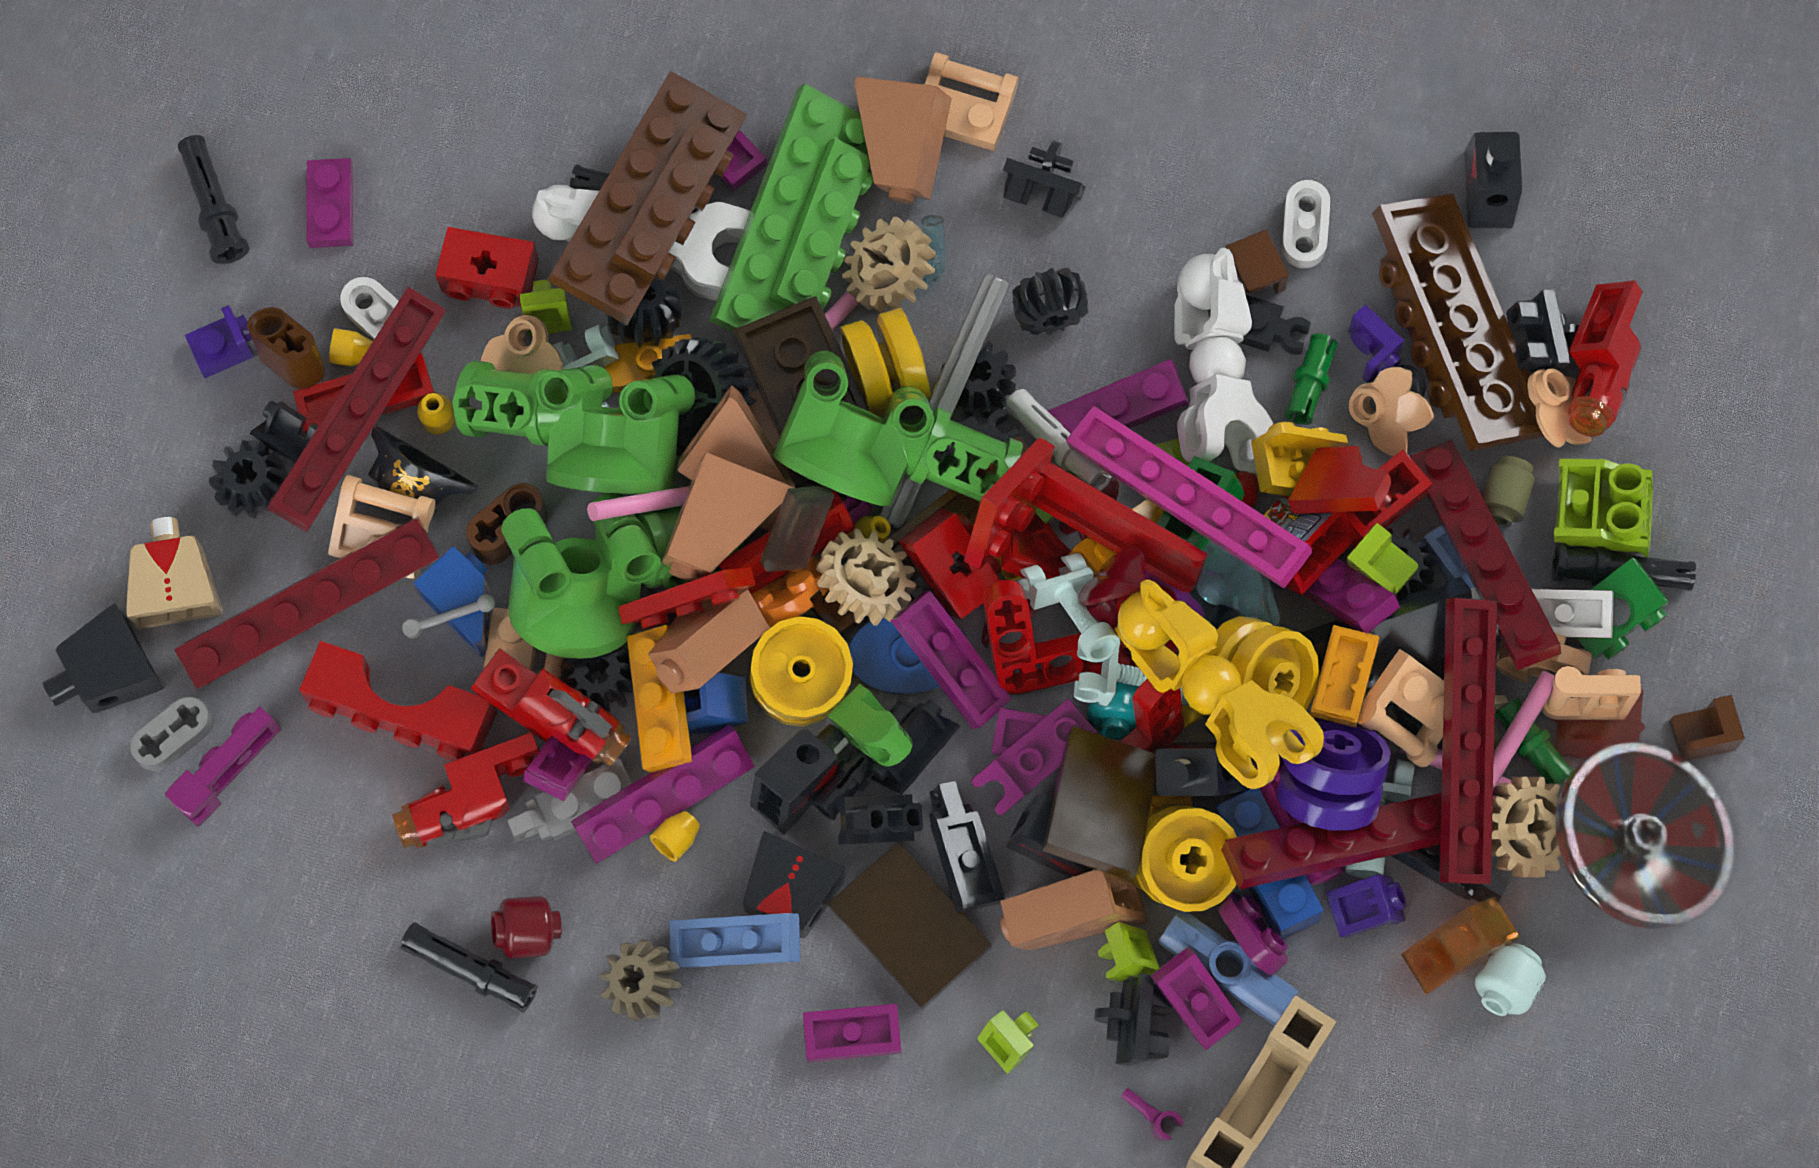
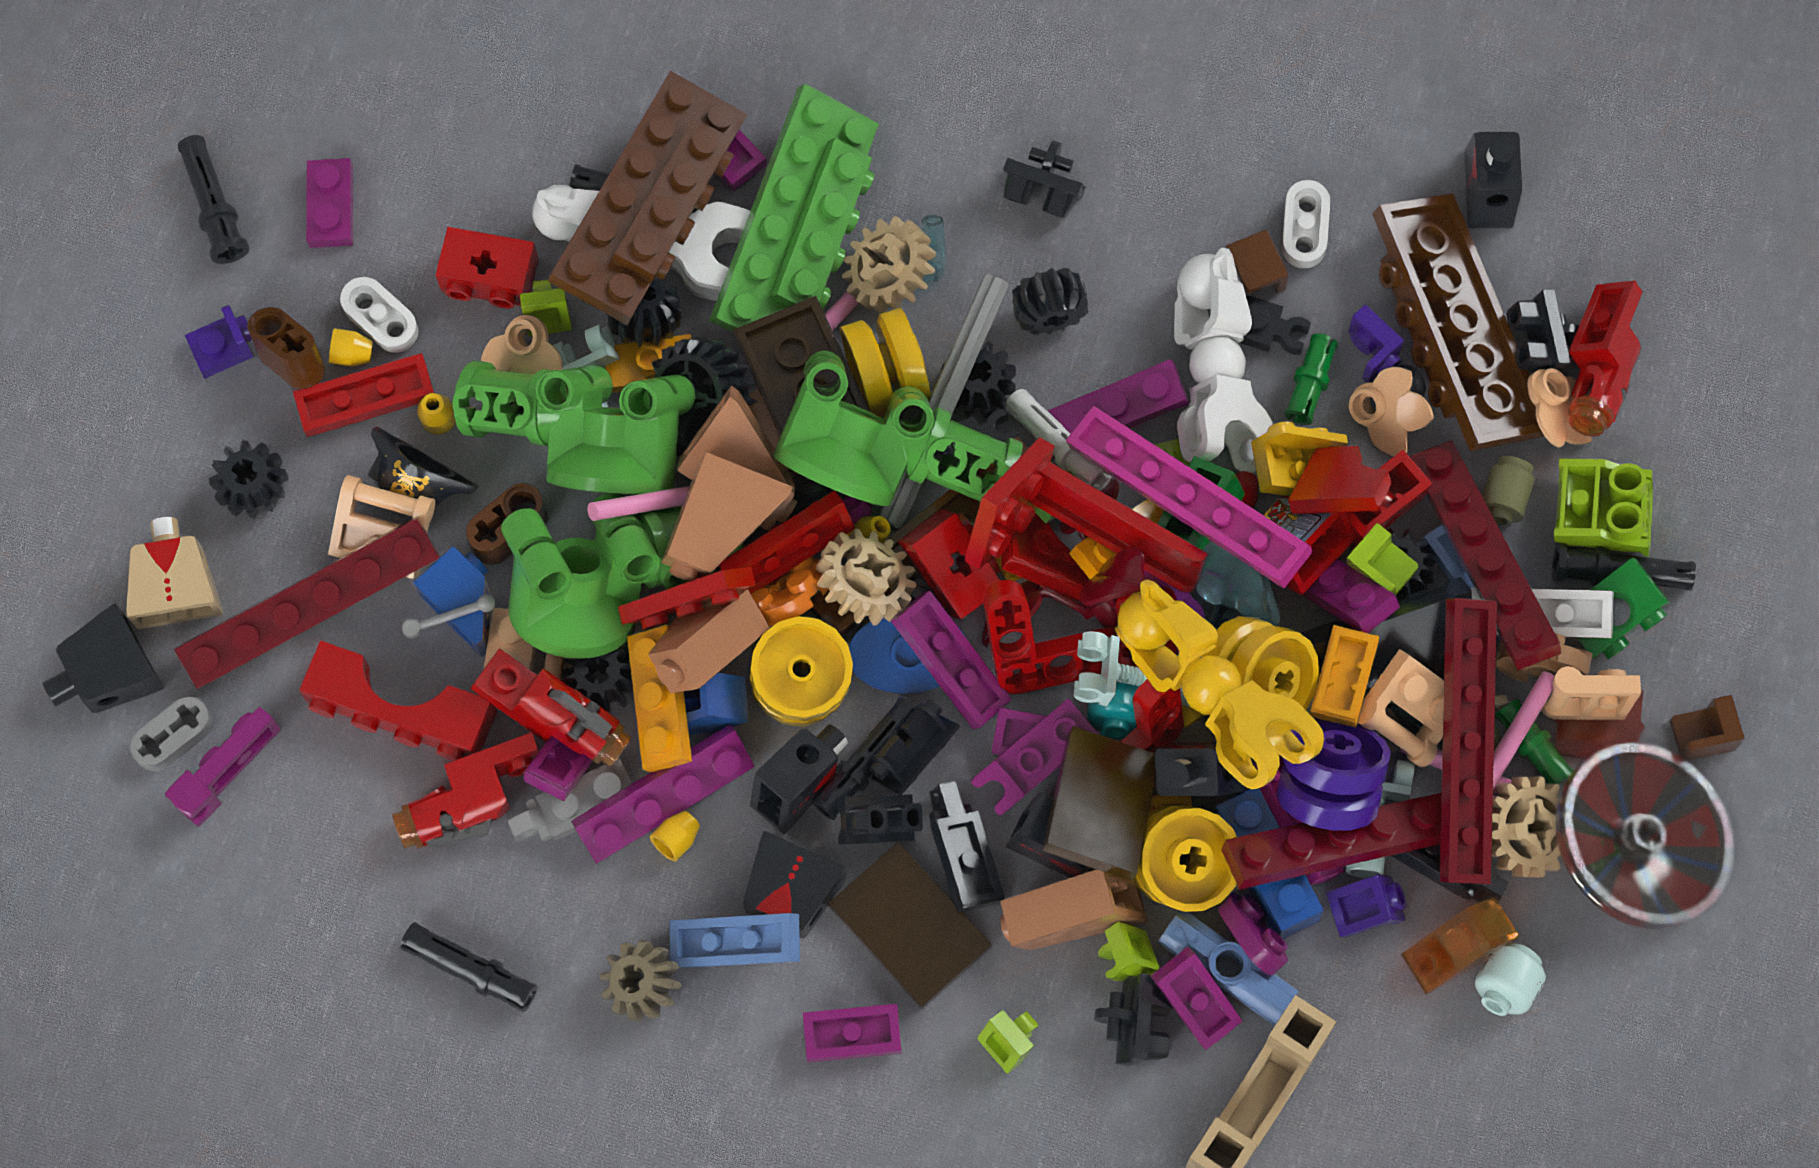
black hinge [250,401,319,463] -> none
dark red plate [267,286,447,533] -> none
dark red head [491,896,562,959] -> none
clear smoke tile [760,486,835,572] -> none
bright green leg [827,683,913,766] -> none
nougat slope [854,76,952,204] -> none
light nougat plate [924,52,1019,152] -> none
light aqua bar [1018,553,1120,663] -> none
magenta hand [1121,1088,1184,1141] -> none

